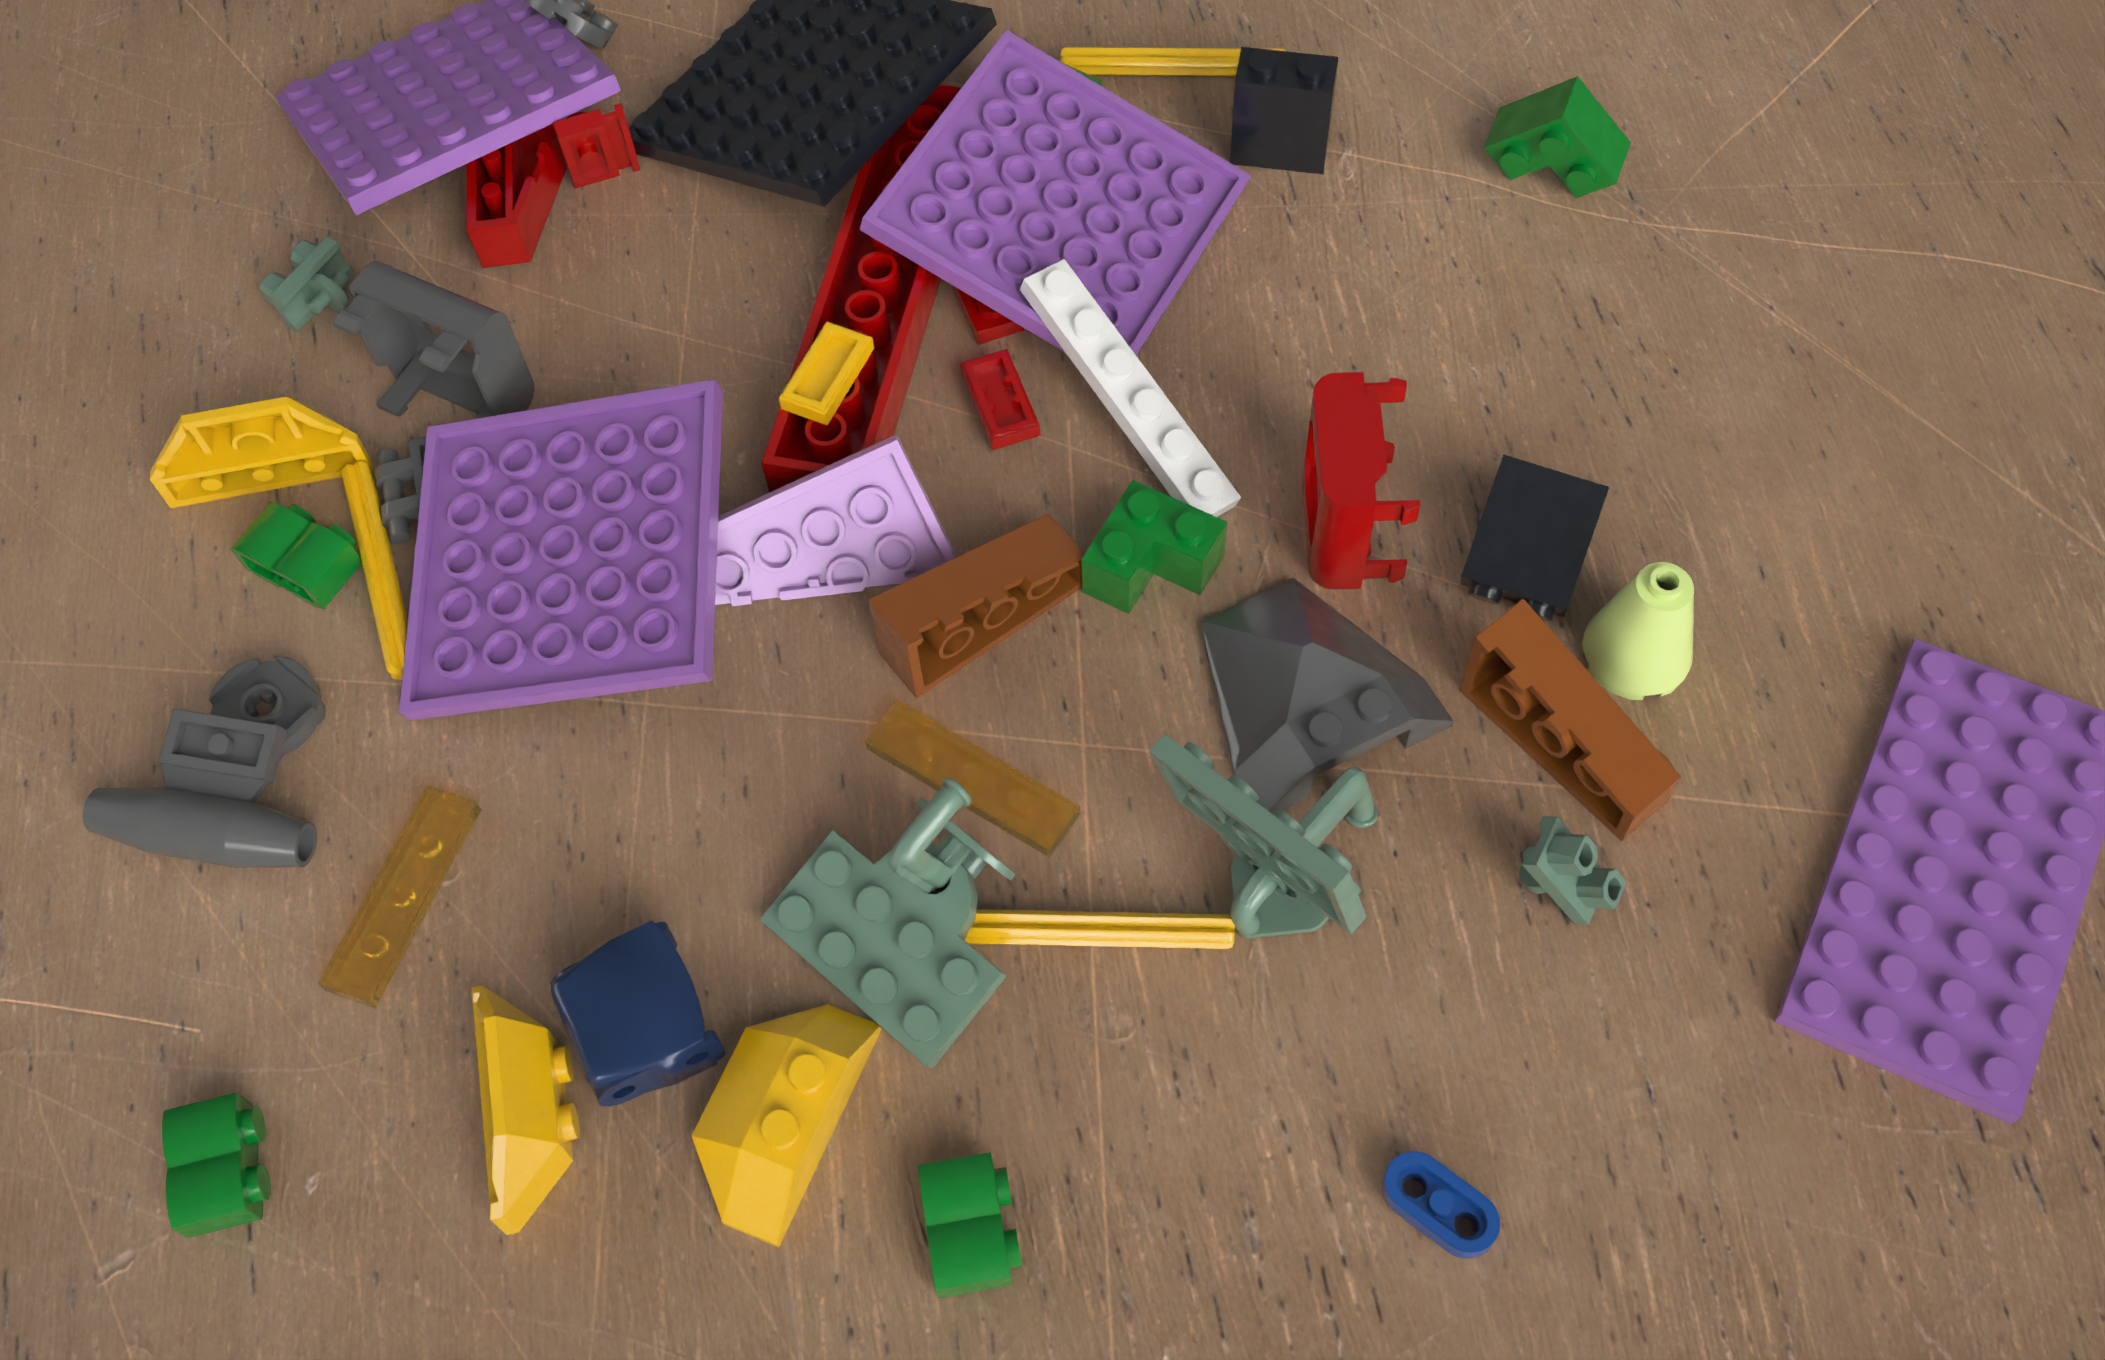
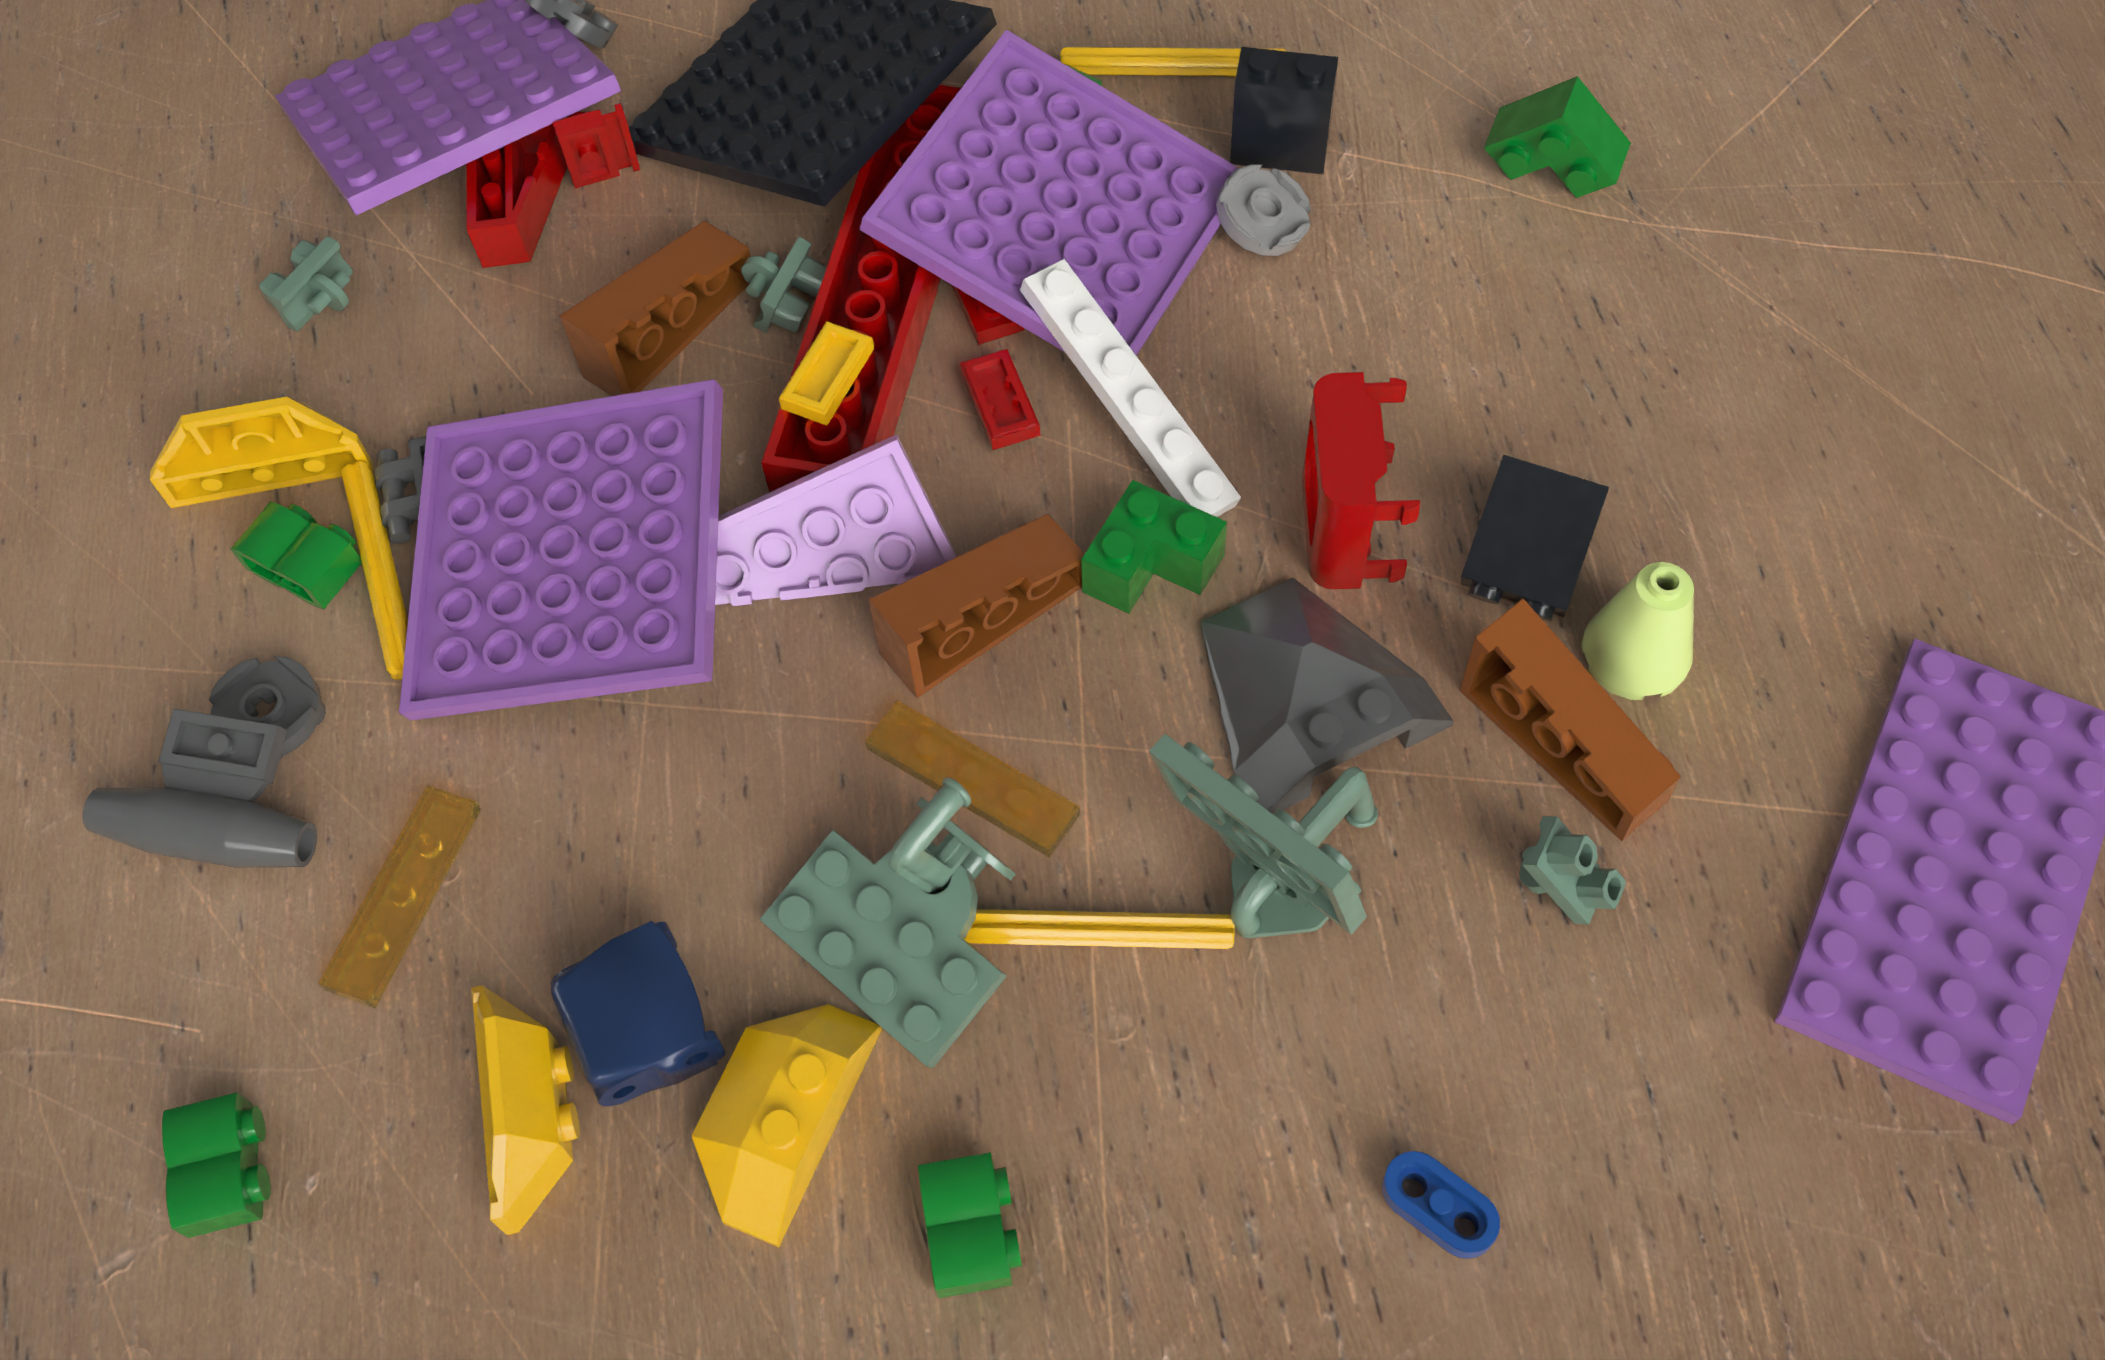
dark grey piece [333,261,534,419] -> none
none -> dark orange wedge [560,220,751,396]
none -> sand green hips [741,237,827,333]
none -> light grey tile [1216,164,1311,256]

